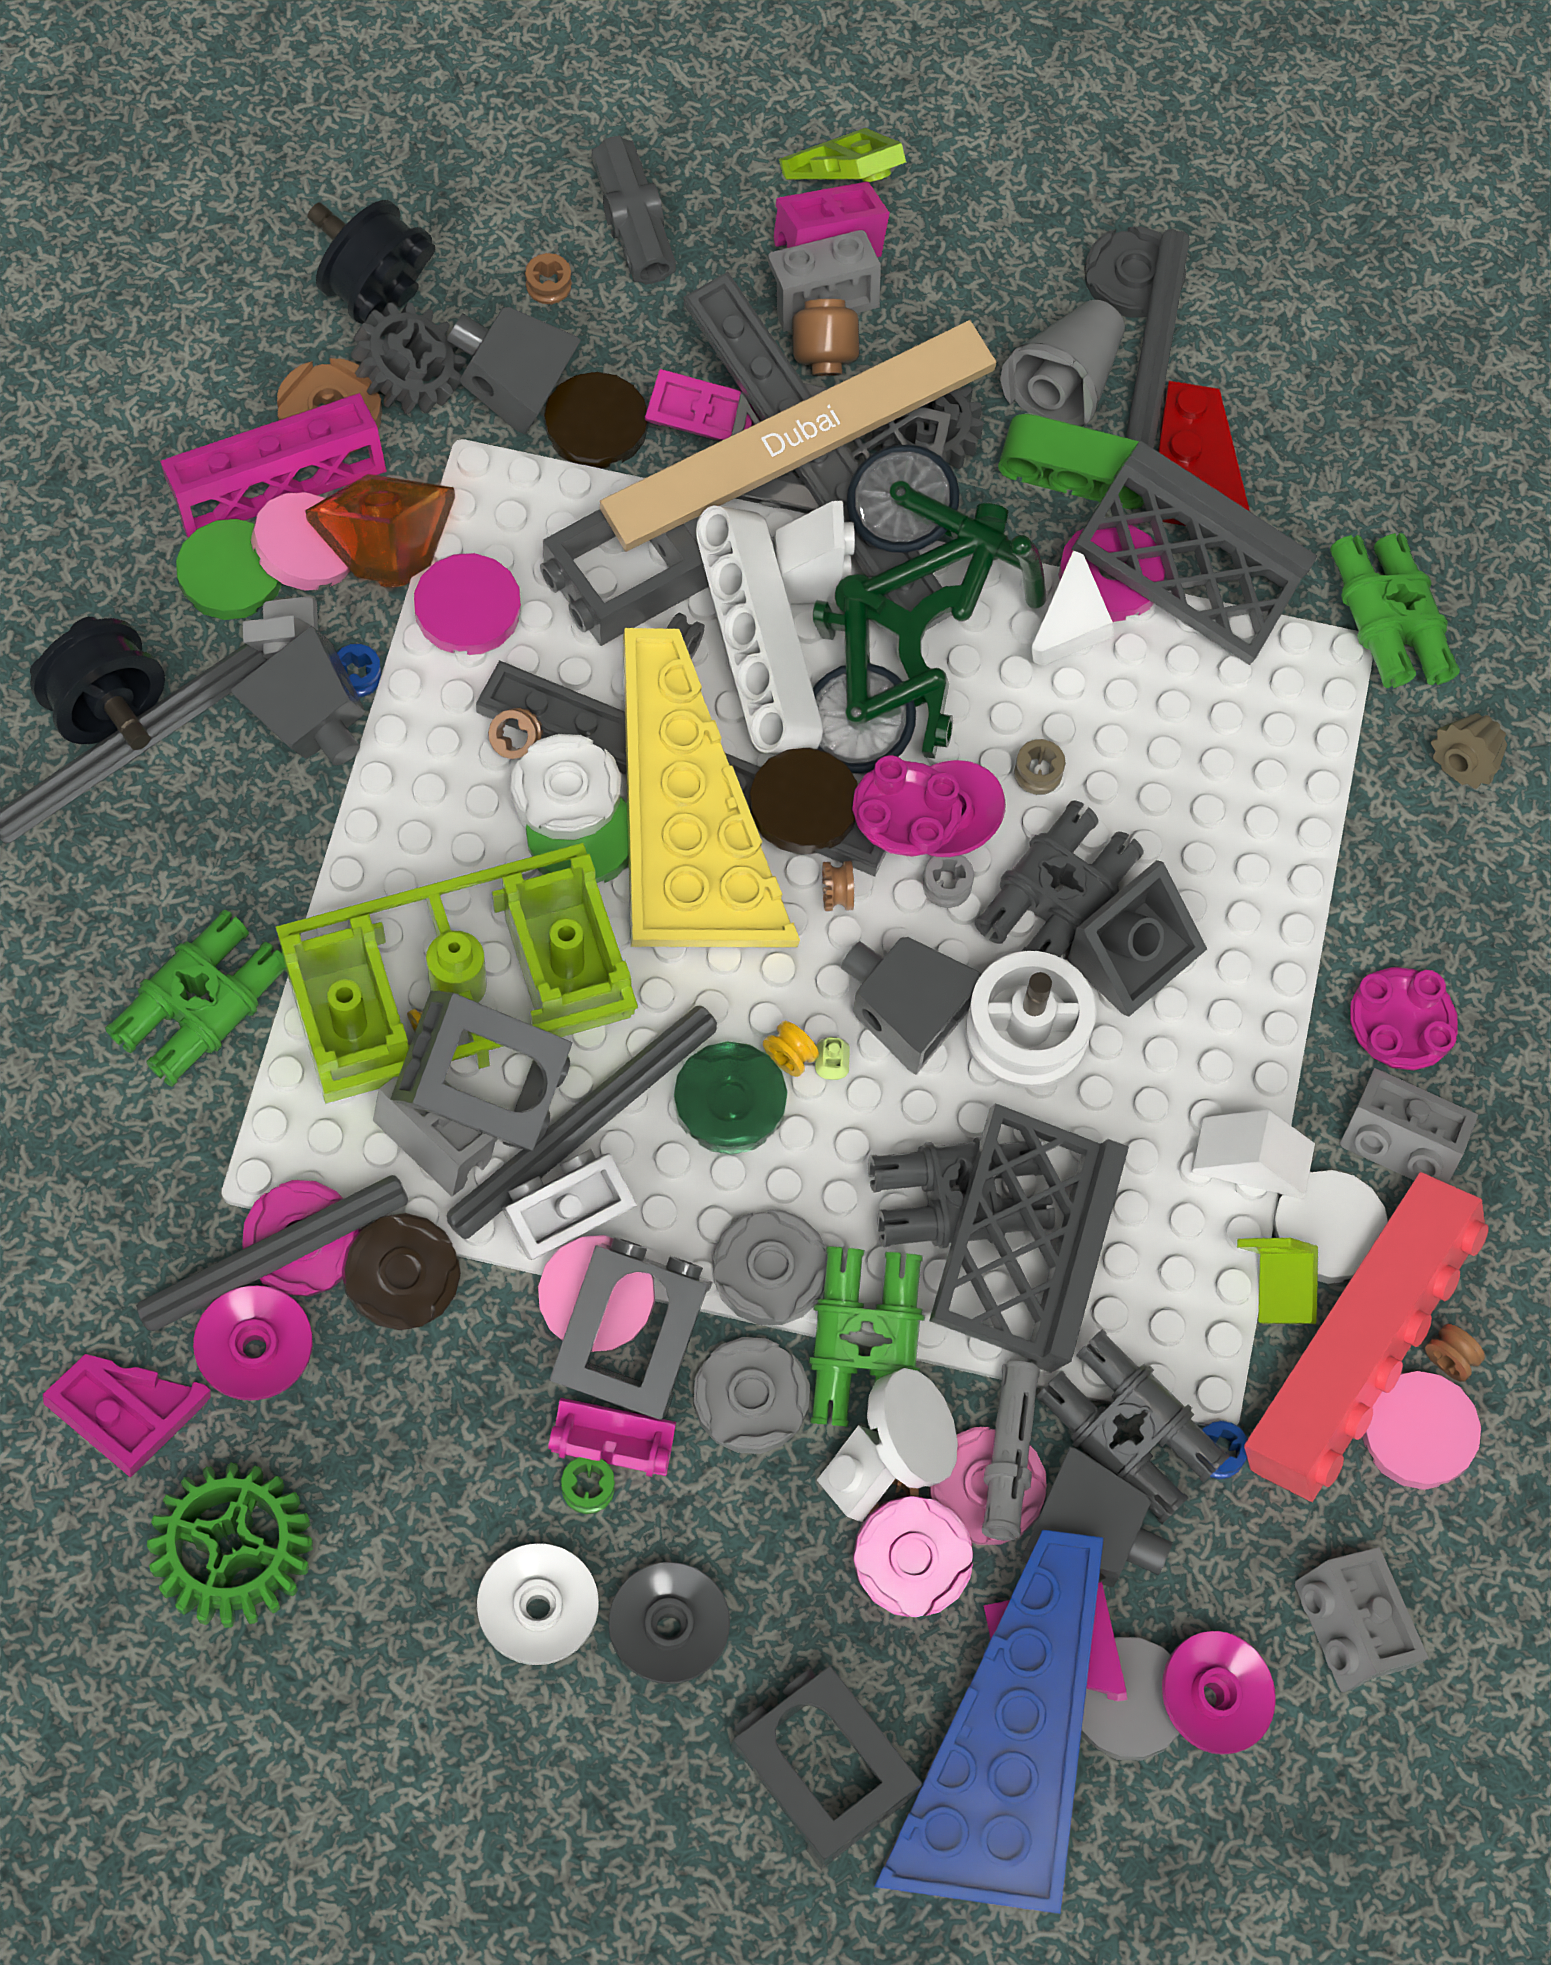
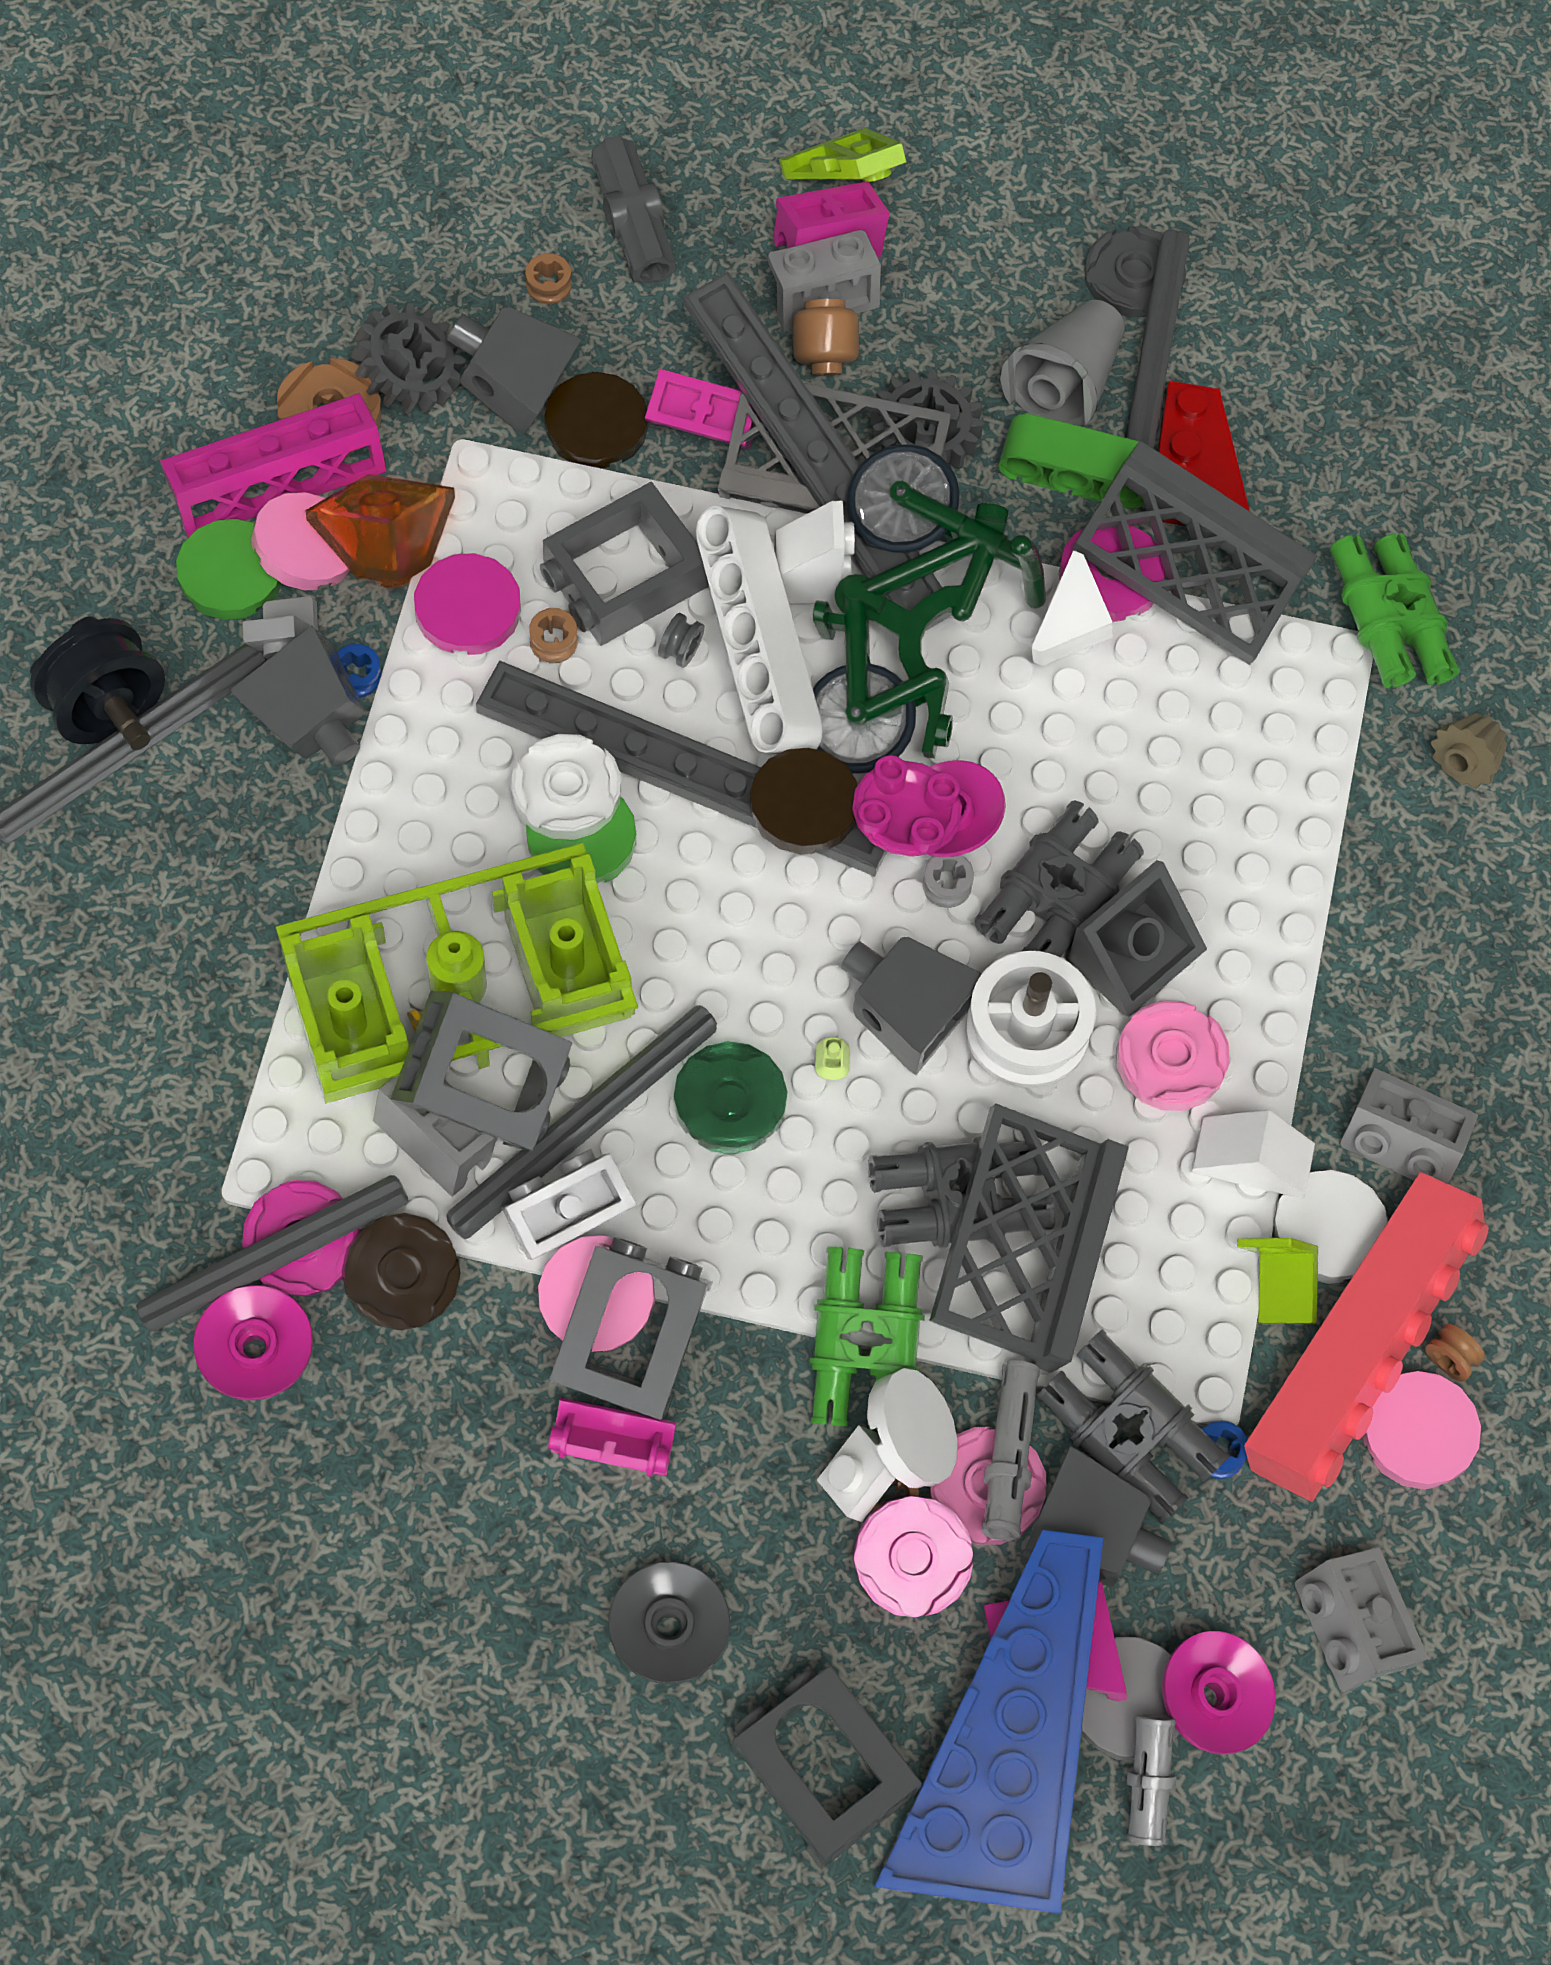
dark pink wing [43,1354,211,1478] -> none
bright green pin [105,909,287,1087] -> none
bright green gear [147,1462,313,1628] -> none
black wheel [307,200,435,324] -> none
white dish [477,1544,599,1665] -> none
medium nougat bush [488,708,543,759] -> none
bright green bush [561,1457,615,1514] -> none
tan tile [599,320,997,552] -> none
light yellow wing [623,628,800,947] -> none
light grey tile [693,1337,810,1454] -> none
light grey tile [714,1210,827,1325] -> none
yellow bush [763,1020,819,1077] -> none
medium nougat bush [822,861,854,911] -> none
dark tan bush [1014,739,1066,795] -> none
dark pink dish [1350,967,1458,1071] -> none
none -> medium nougat bush [529,608,578,663]
none -> bright pink tile [1116,1001,1230,1111]
none -> light grey pin [1126,1714,1176,1846]

